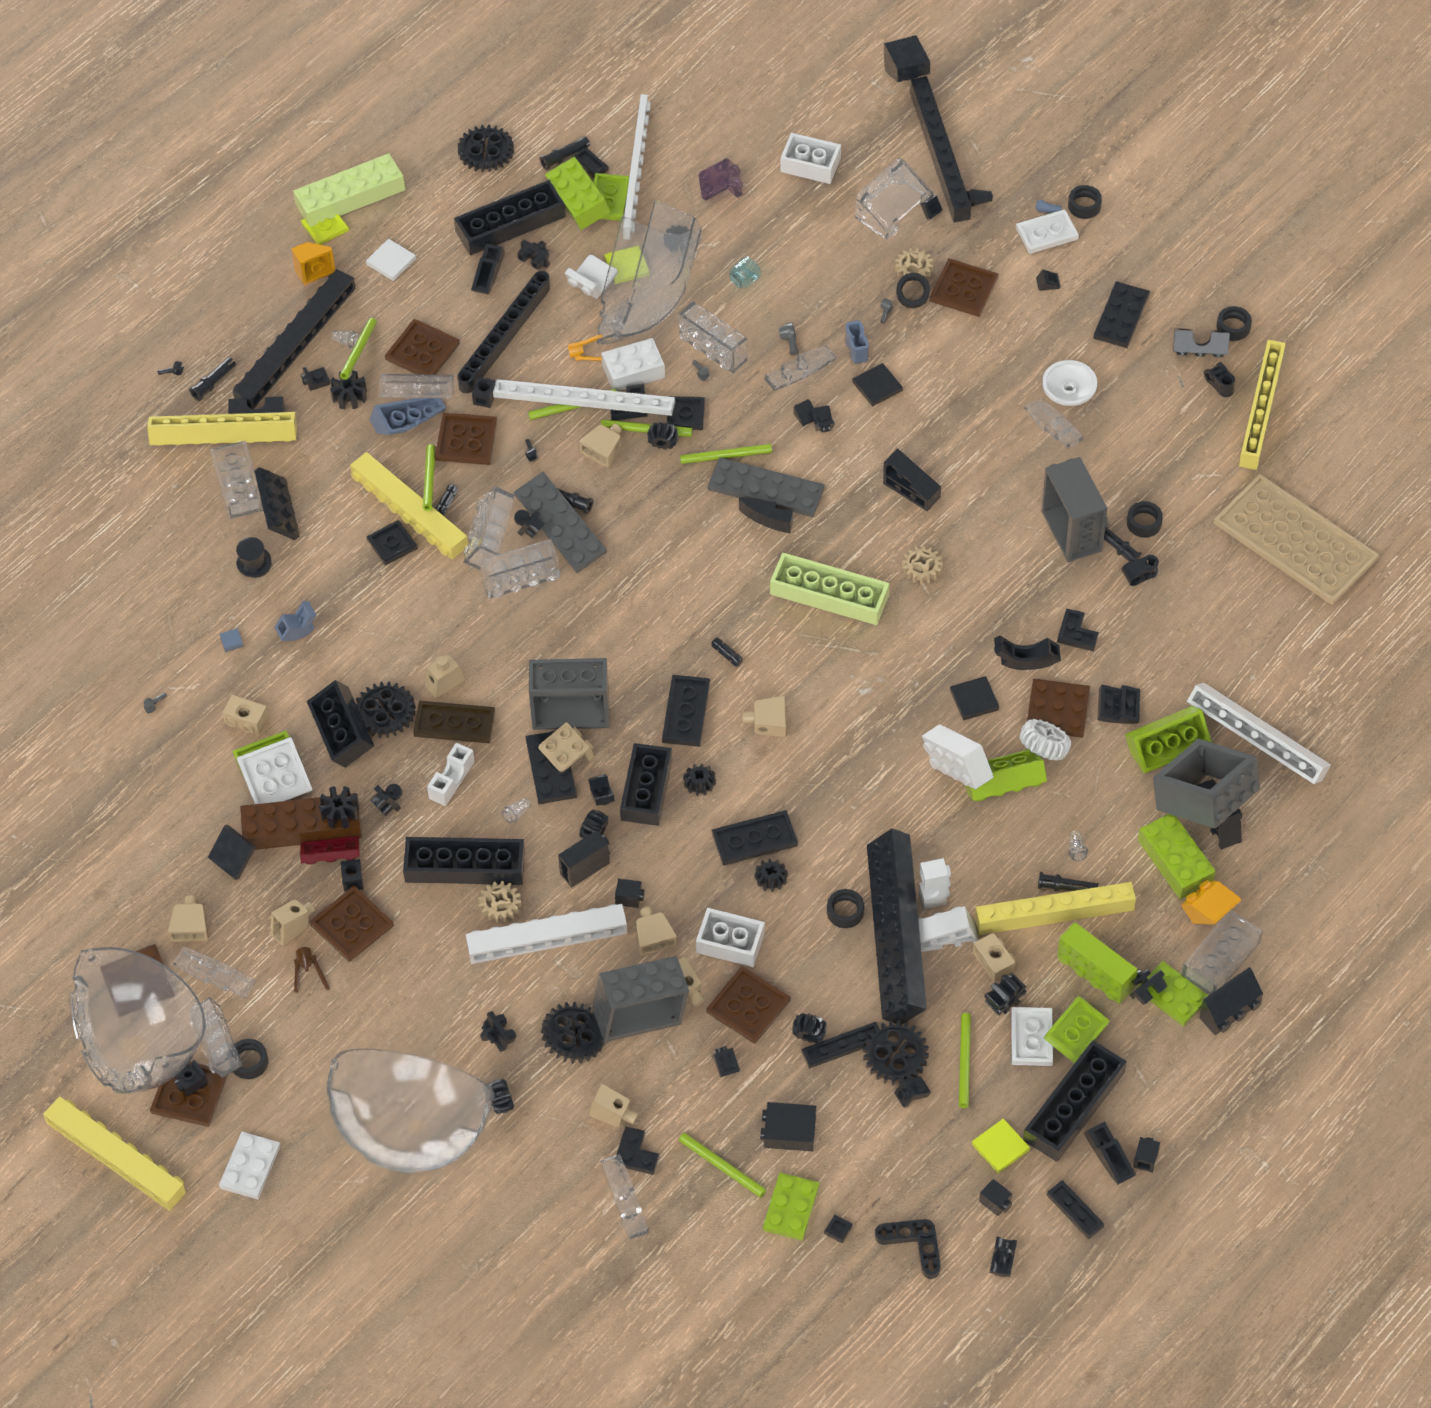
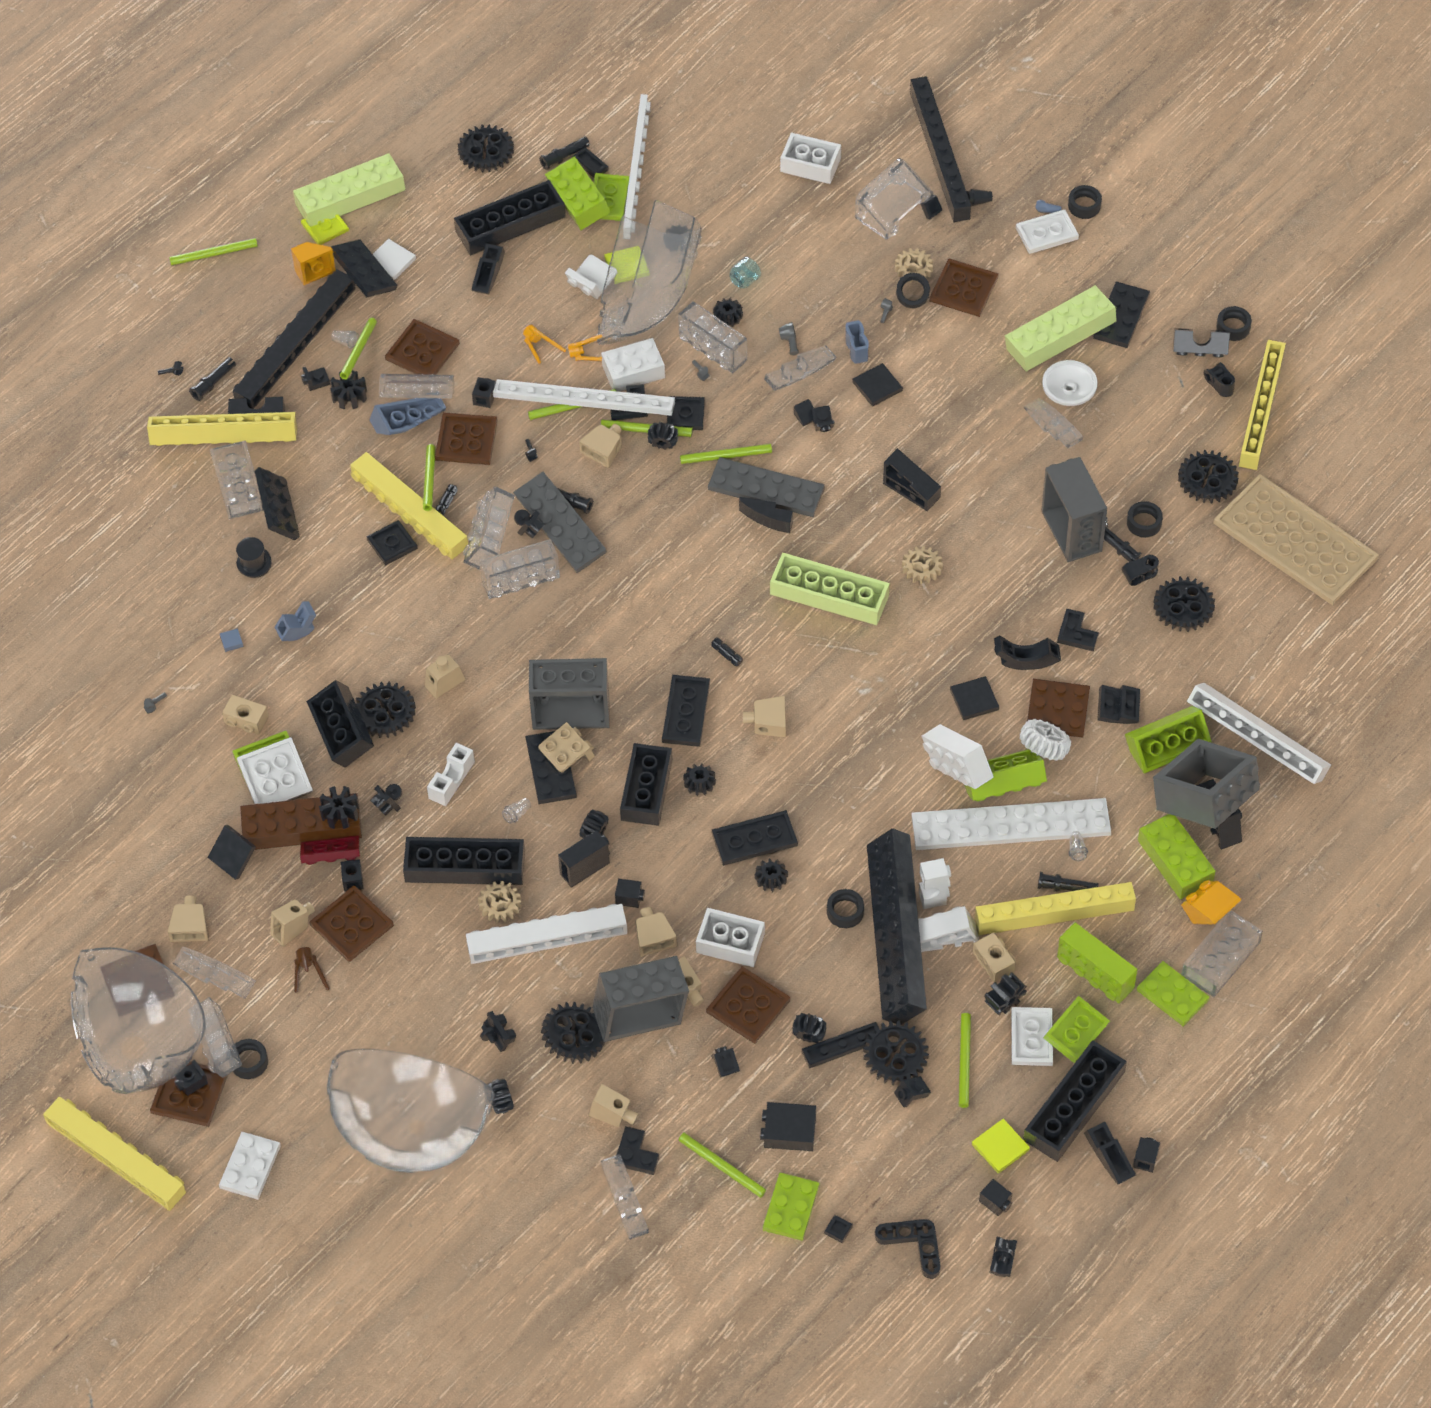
dark brown plate [413,700,495,744] -> none
black beam [457,271,550,393] -> none
black hips [517,239,550,270] -> none
black bracket [588,774,615,806] -> none
clear purple bracket [698,158,743,200] -> none
black slope [884,35,930,82] -> none
black slope [1036,270,1060,291] -> none
black plate [1046,1180,1104,1239] -> none
black hips [1129,969,1168,1005] -> none
black slope [1199,967,1263,1035] -> none
none -> lime piece [169,238,258,266]
none -> black plate [331,239,397,298]
none -> light orange plant [523,325,566,364]
none -> black gear [713,297,743,328]
none -> white plate [912,798,1111,850]
none -> yellowish green brick [1005,285,1117,371]
none -> black gear [1153,576,1215,632]
none -> black gear [1178,450,1239,504]

